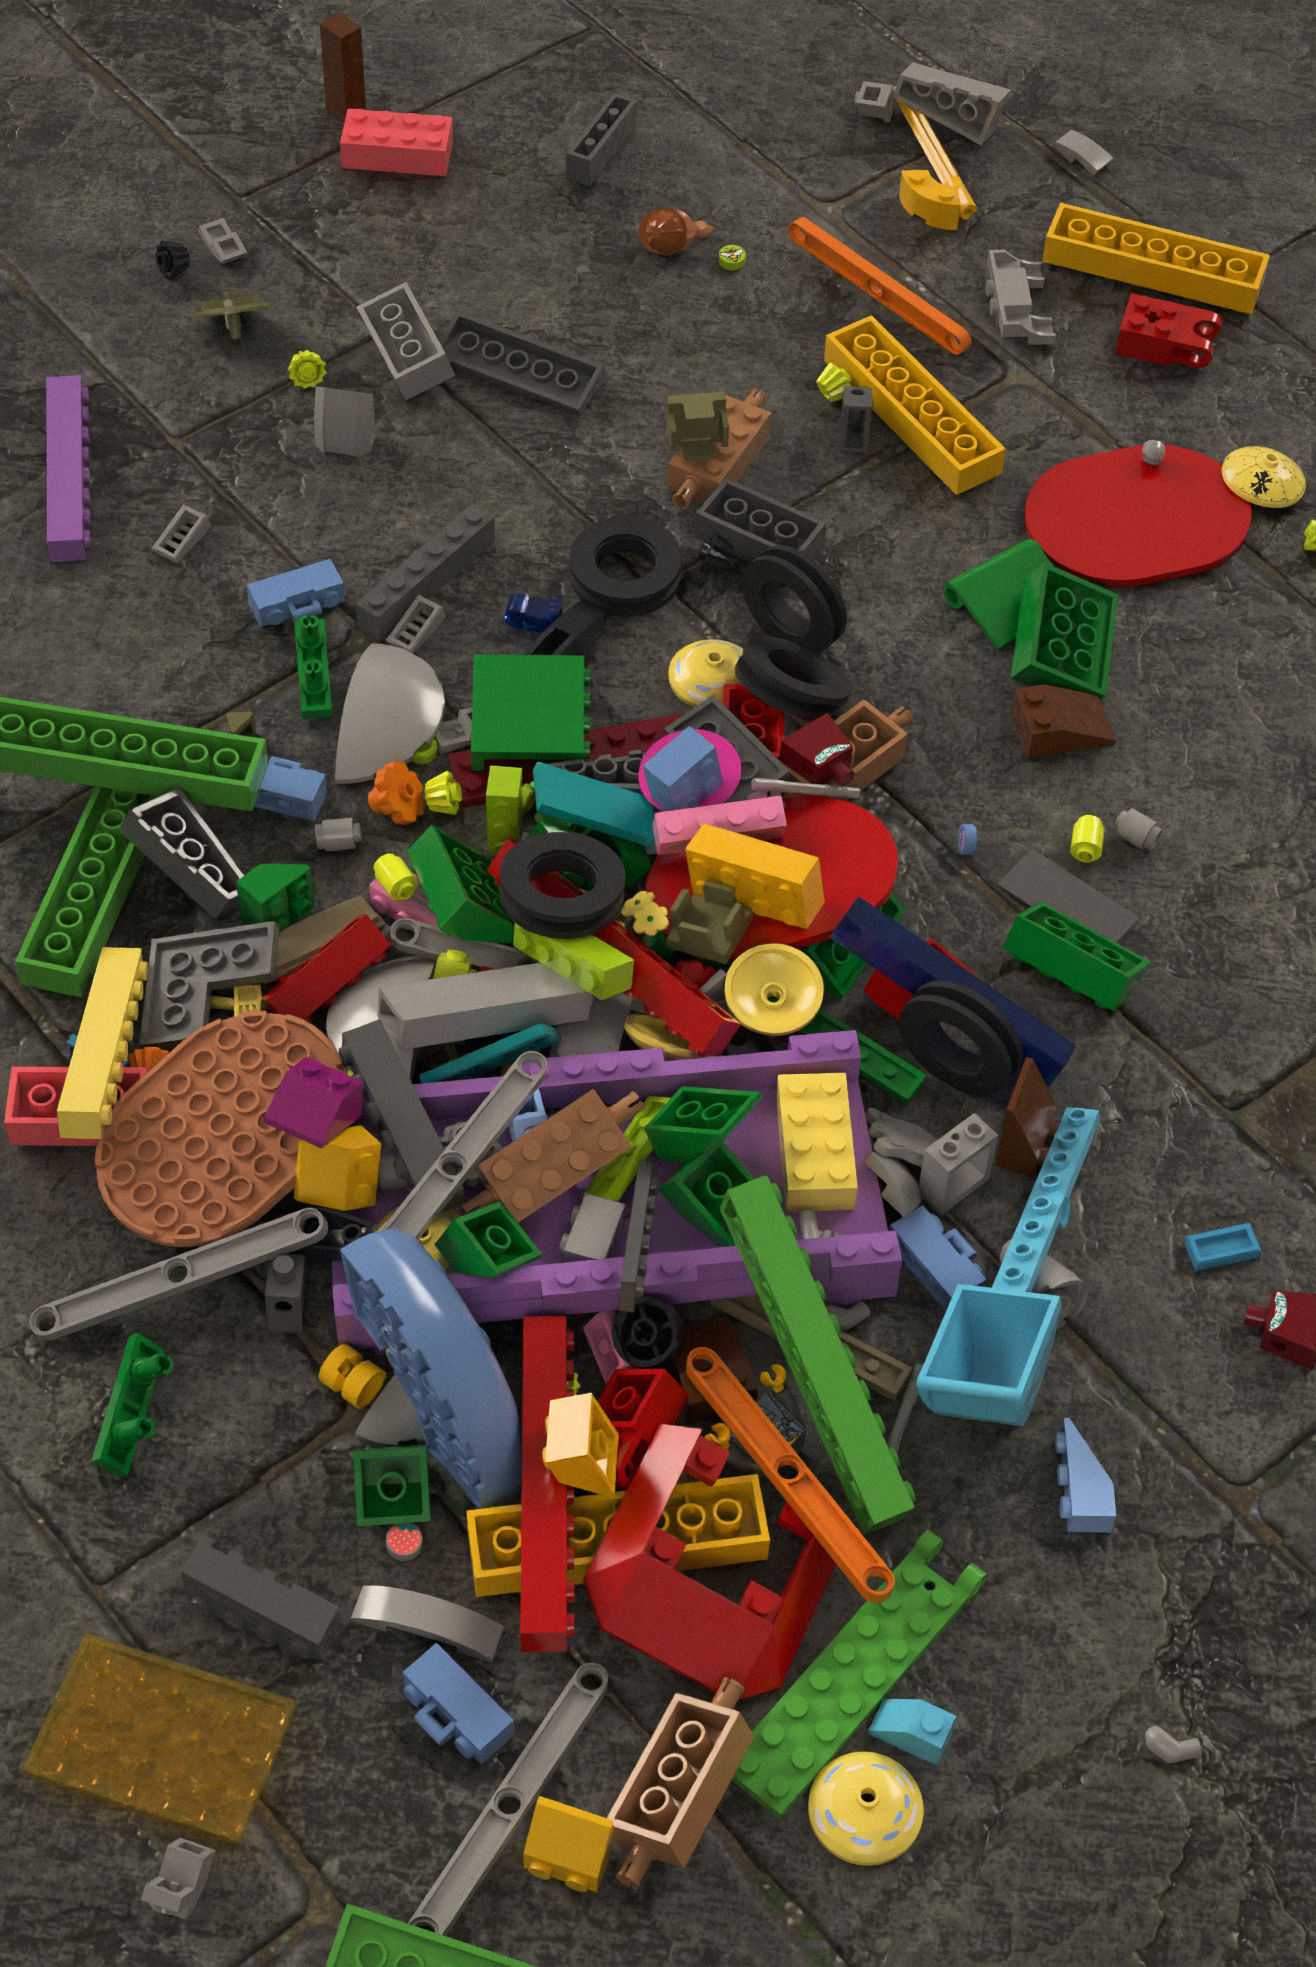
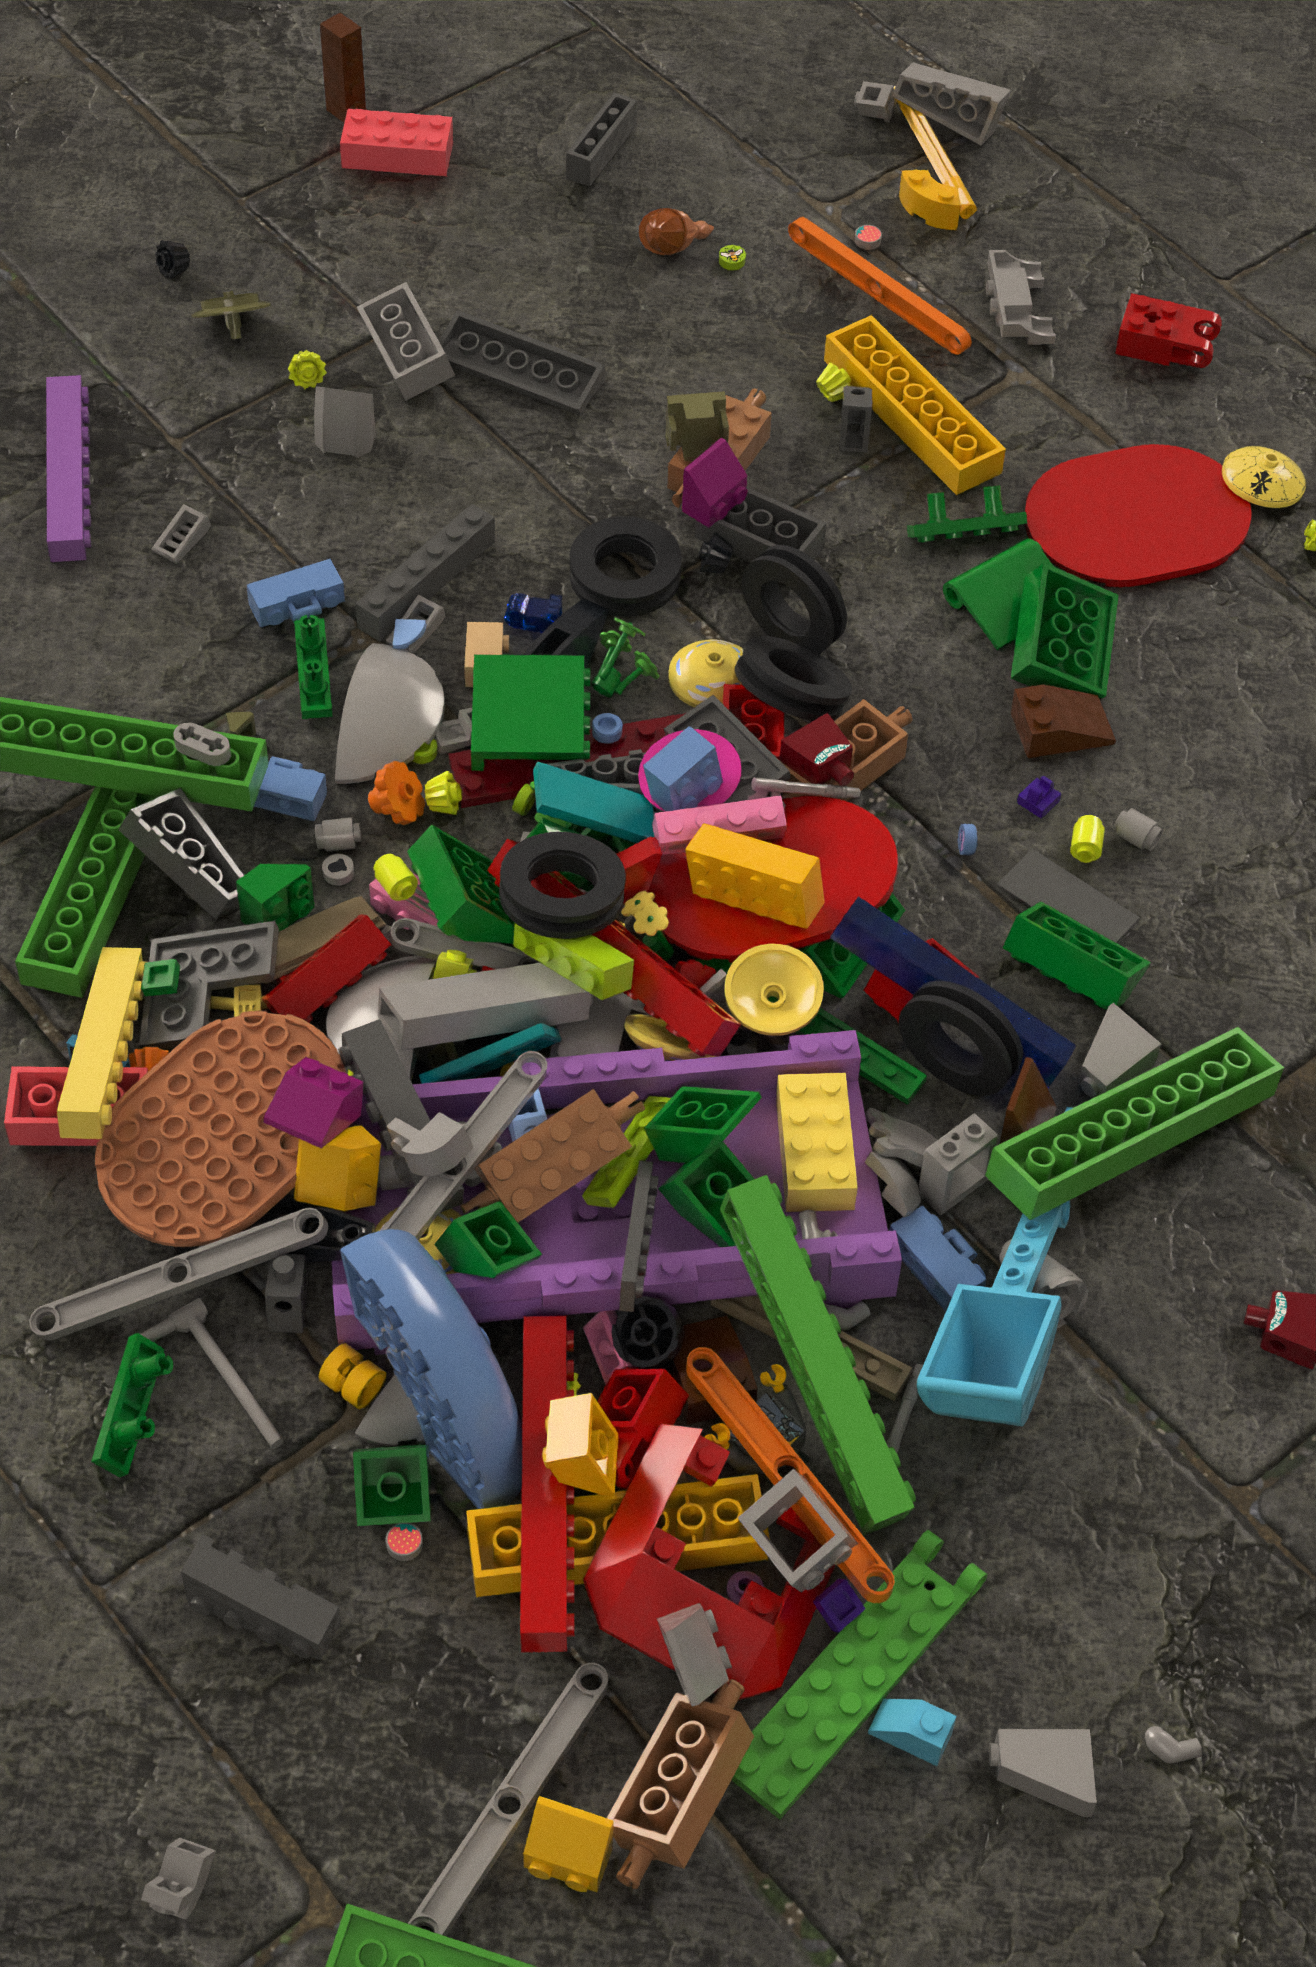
clear yellow plate [22,1633,297,1846] -> none
light grey slope [199,218,247,264] -> none
light grey slope [351,1586,504,1663] -> none
medium blue piece [403,1643,514,1764] -> none
lime brick [486,766,523,856] -> none
light grey brick [559,1193,625,1263] -> none
olive panel [666,881,754,964] -> none
light yellow dish [808,1752,924,1866] -> none
yellow brick [1042,203,1270,314] -> none
light grey slope [1053,130,1113,176] -> none
light blue slope [1054,1418,1116,1533] -> none
light grey hinge [1142,440,1165,465] -> none
dark azure tile [1184,1223,1262,1271] -> none
none -> light grey bar [140,1298,284,1449]
none -> green plate [141,959,180,997]
none -> light grey beam [173,723,231,766]
none -> light grey tile [322,854,354,886]
none -> light grey brick [386,1112,473,1176]
none -> light blue tile [392,619,427,649]
none -> tan brick [465,622,509,687]
none -> plant [591,617,659,698]
none -> medium blue tile [592,713,623,744]
none -> red slope [617,836,662,904]
none -> light grey slope [657,1603,732,1707]
none -> magenta slope [682,437,748,528]
none -> medium lavender plate [727,1571,764,1605]
none -> light grey window [738,1469,858,1593]
none -> dark purple tile [812,1578,866,1632]
none -> tile [854,225,882,250]
none -> green plate [907,485,1027,542]
none -> bright green brick [985,1027,1284,1220]
none -> light grey slope [988,1729,1097,1817]
none -> dark purple tile [1017,775,1061,819]
none -> light grey slope [1078,1003,1161,1098]

